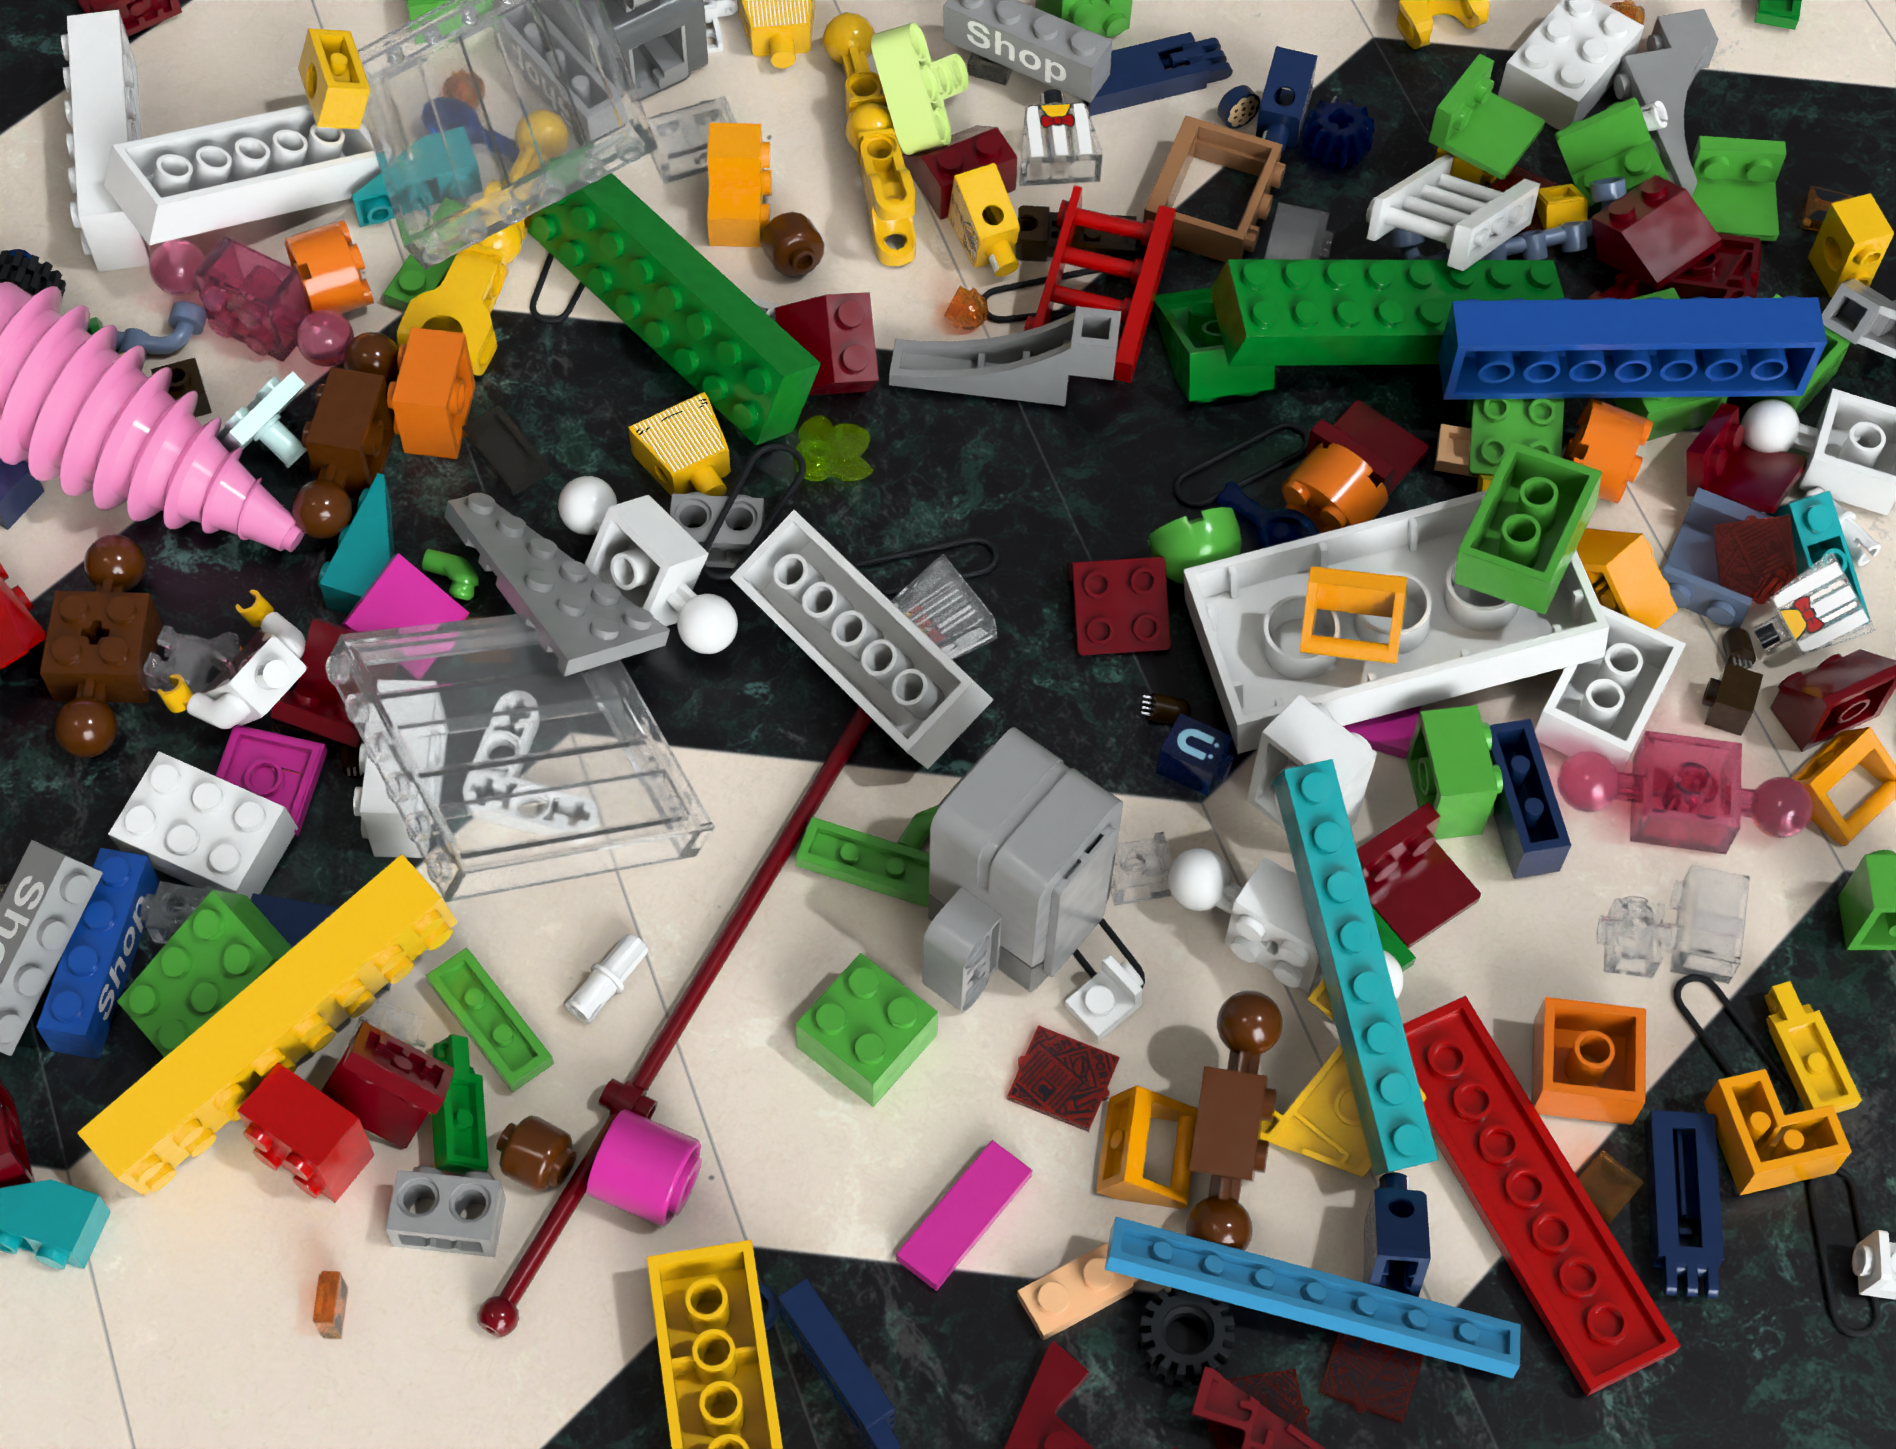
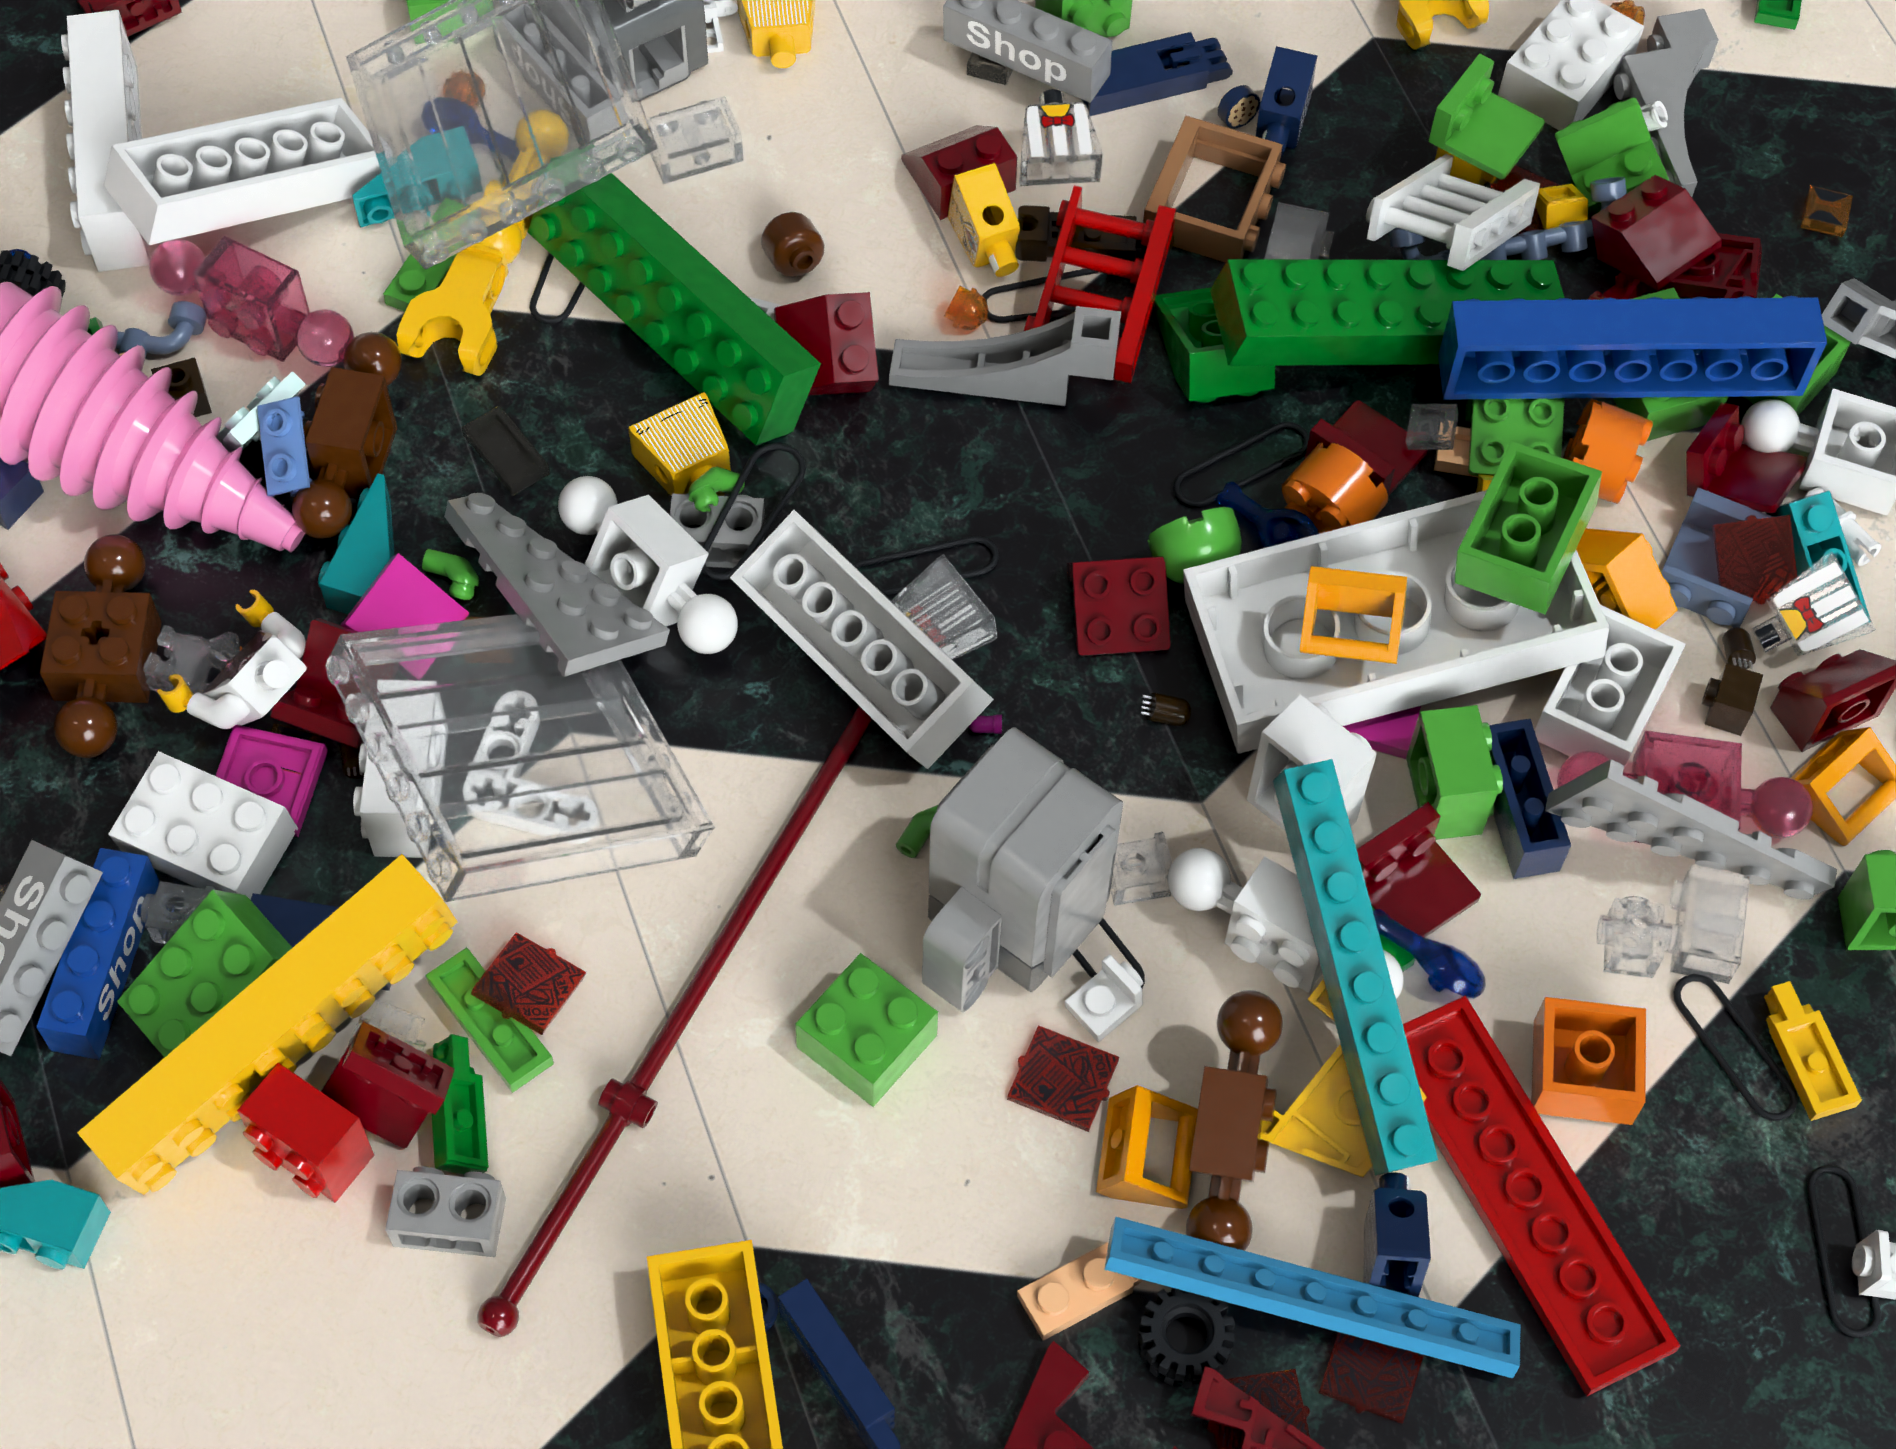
orange brick [285,220,374,322] -> none
yellow brick [298,28,370,129] -> none
clear orange tile [313,1271,348,1339] -> none
orange brick [387,327,476,459] -> none
reddish brown head [496,1115,577,1192] -> none
white axle [565,934,648,1025] -> none
dark pink piece [586,1109,702,1227] -> none
light orange brick [707,122,772,247] -> none
clear neon green plate [793,415,873,481] -> none
bright green plate [795,817,930,908] -> none
yellow piece [823,12,916,266] -> none
yellowish green beam [871,23,969,155] -> none
dark pink tile [896,1140,1033,1291] -> none
clear blue brick [1156,713,1235,796] -> none
clear blue gear [1302,96,1375,170] -> none
clear orange tile [1578,1150,1644,1224] -> none
dark blue hinge [1644,1110,1724,1299] -> none
bright green bracket [1690,136,1786,241] -> none
light orange brick [1704,1069,1852,1196] -> none
yellow brick [1808,193,1894,297] -> none
none -> medium blue hinge [257,396,313,497]
none -> clear red piece [471,932,586,1035]
none -> bright green arm [688,466,745,512]
none -> magenta piece [969,714,1002,734]
none -> clear blue piece [1373,909,1486,999]
none -> clear tile [1406,404,1459,450]
none -> light grey wing [1545,759,1837,899]

